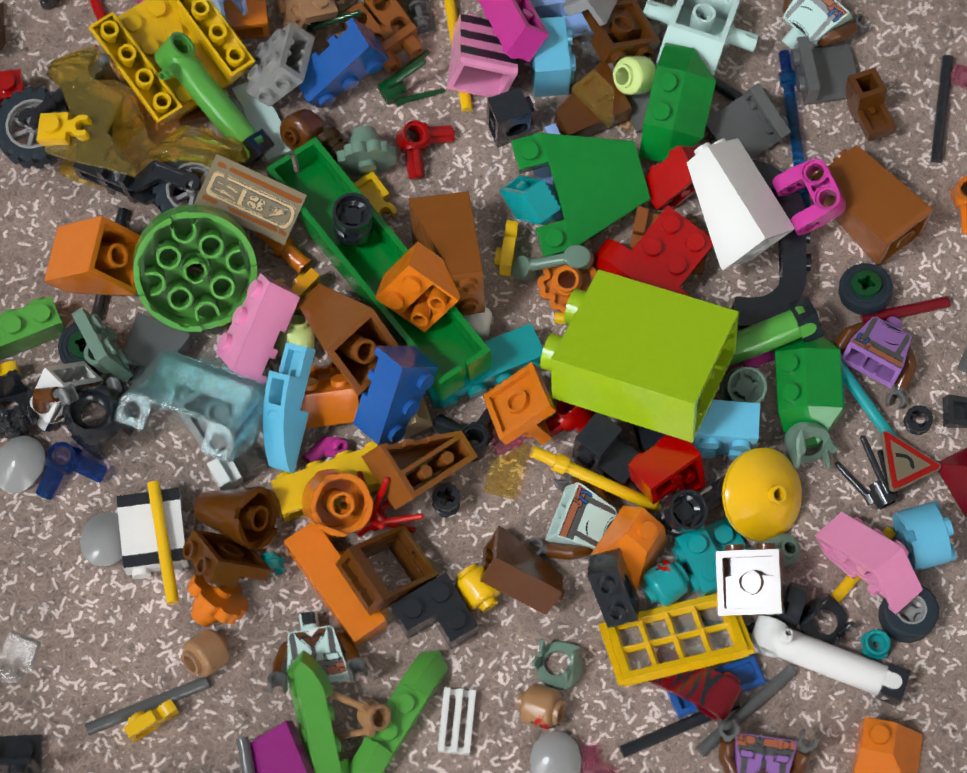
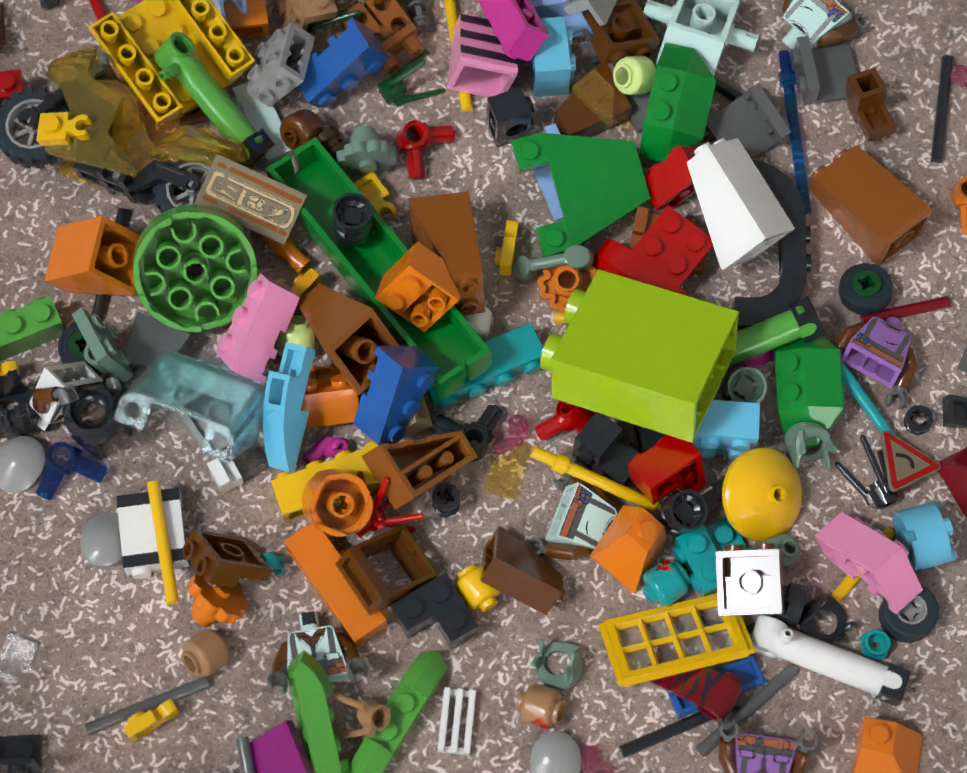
reddish brown cone [193,486,281,549] -> none
orange bracket [483,362,556,445] -> none
teal brick [499,175,561,225] -> none
black brick [587,548,640,628] -> none
dark pink piece [772,158,846,235] -> none

